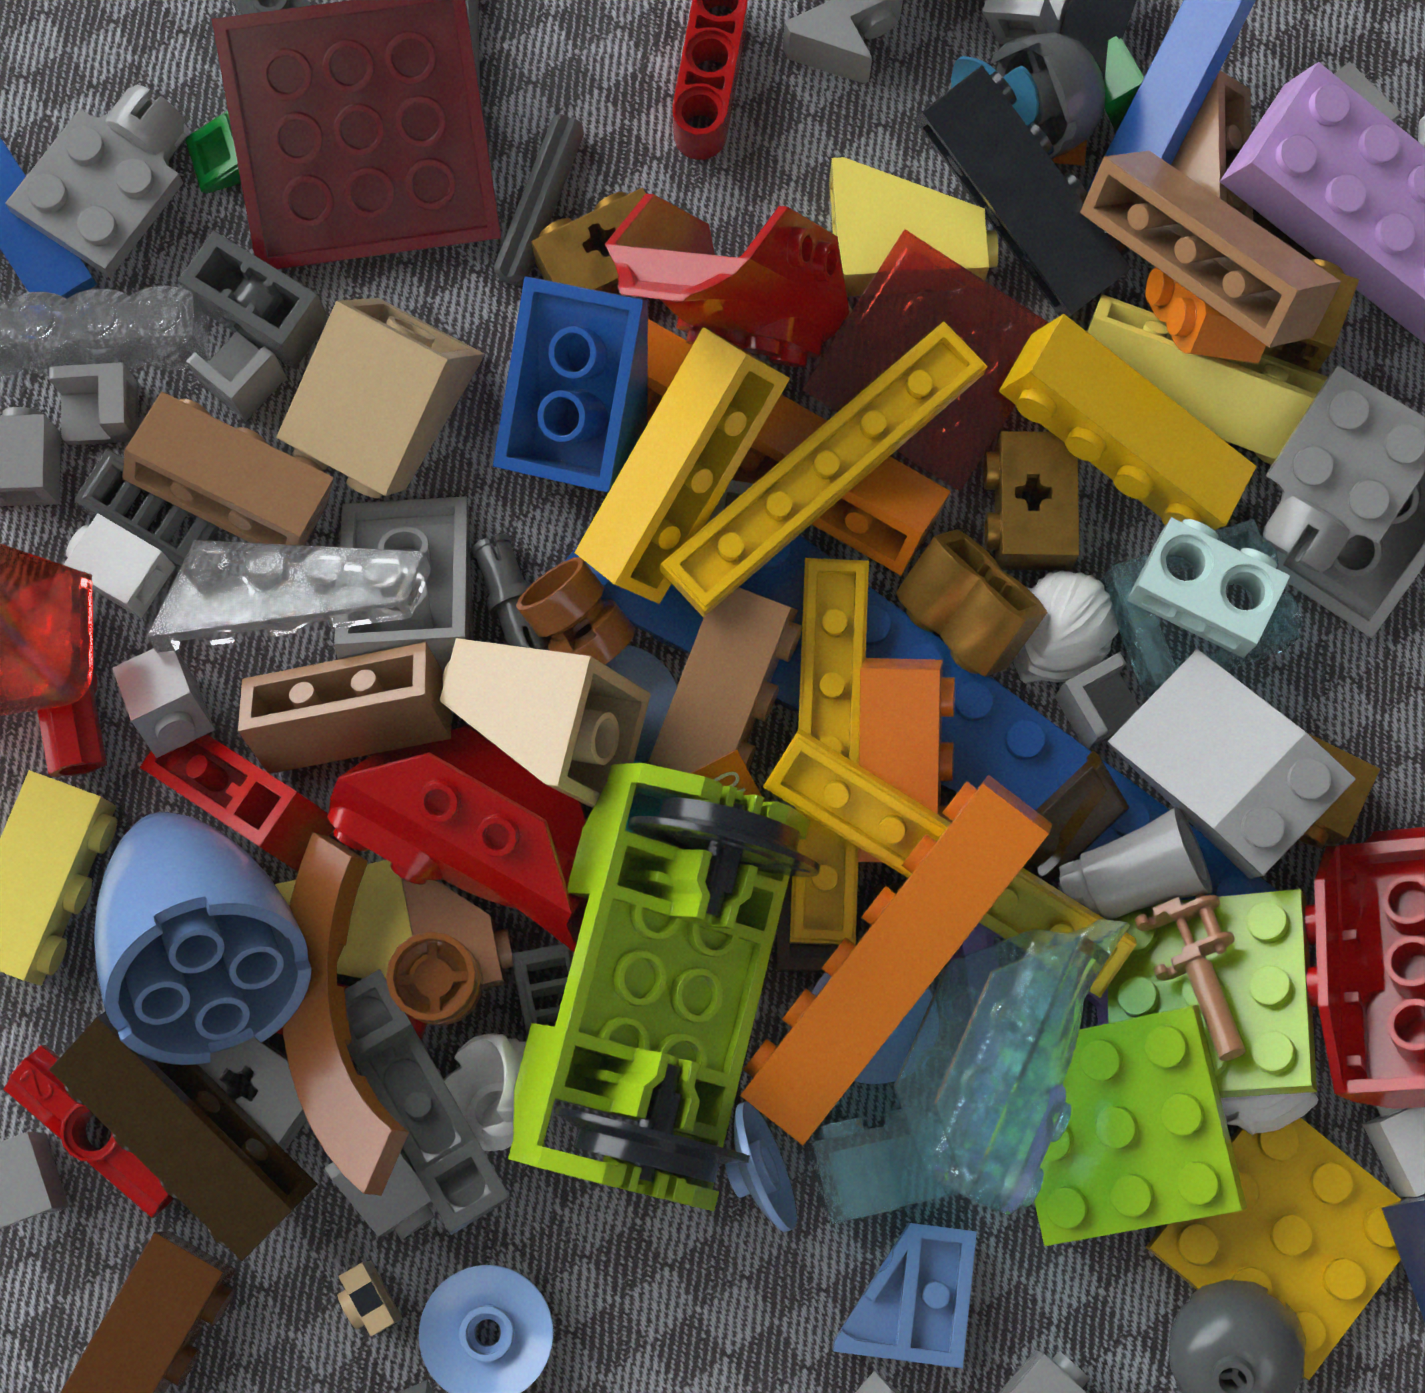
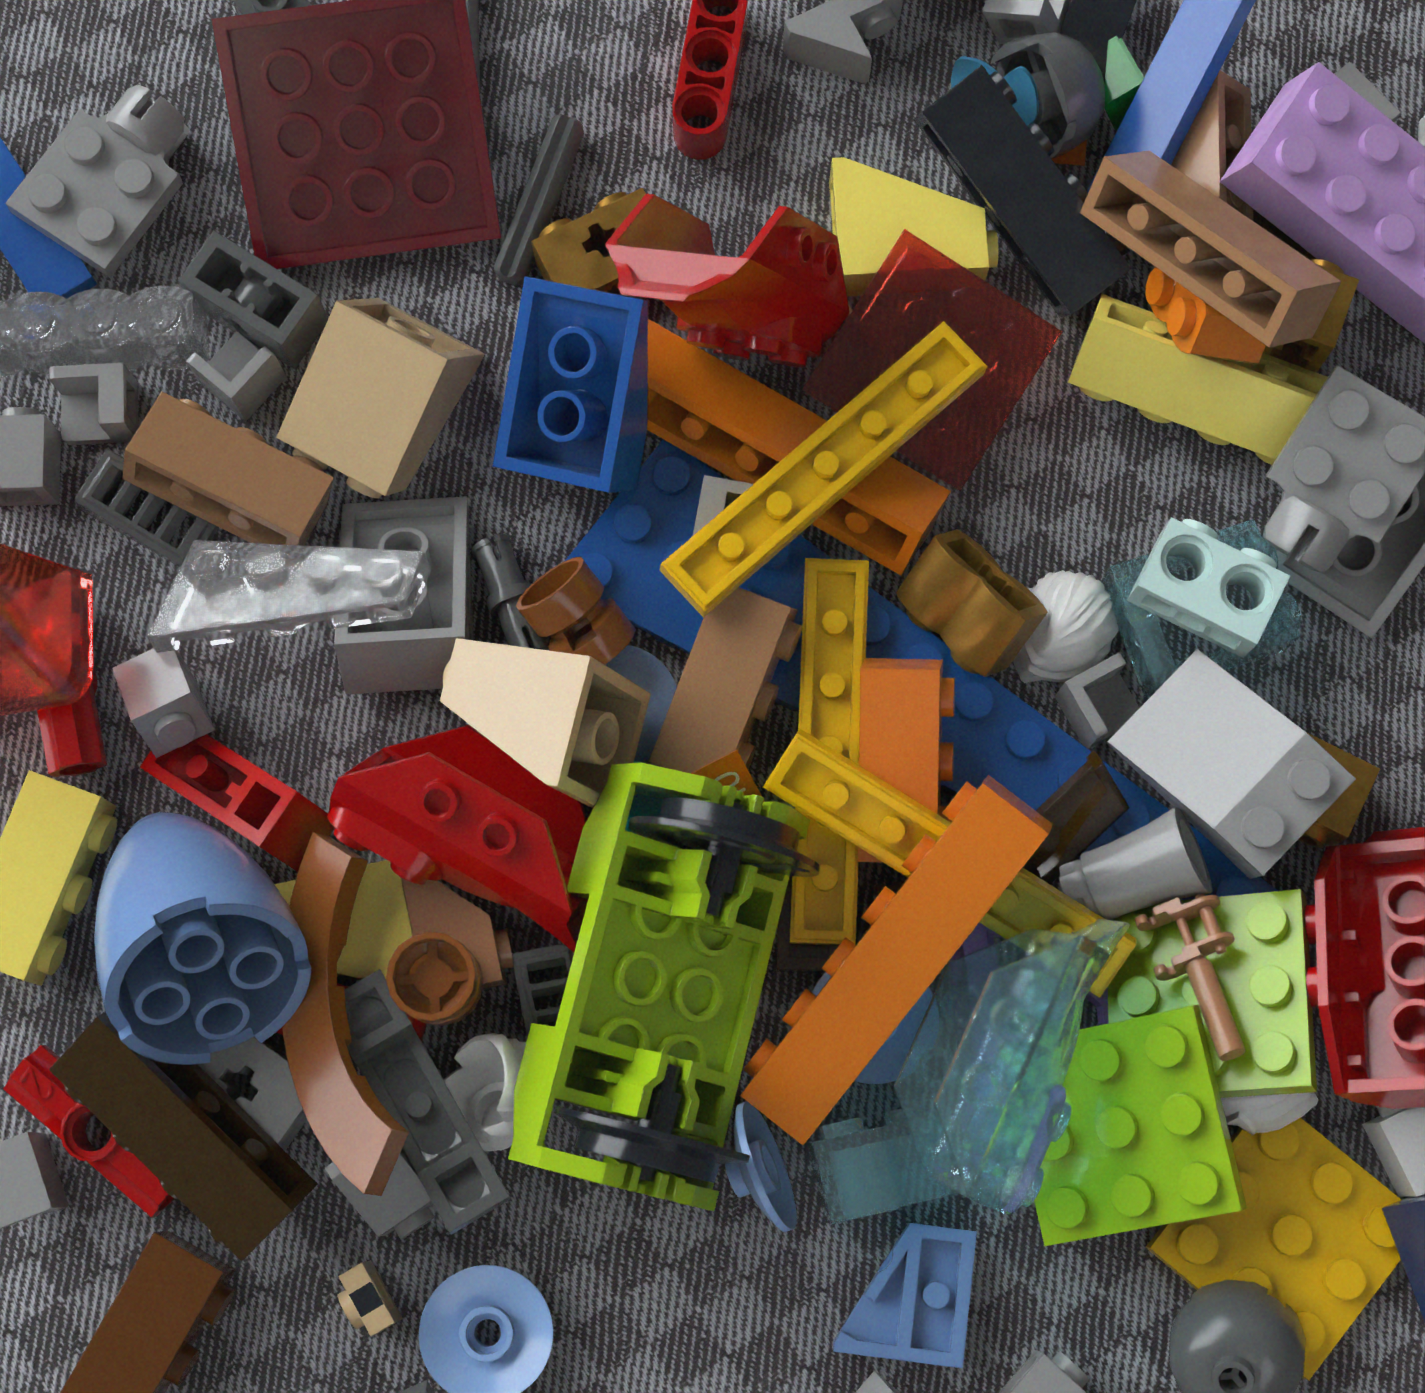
white brick [63,513,175,618] -> none
green slope [185,110,241,194] -> none
medium nougat brick [238,642,451,774] -> none
yellow brick [574,327,790,604] -> none
pearl gold brick [983,431,1079,570] -> none
yellow brick [999,314,1257,530] -> none

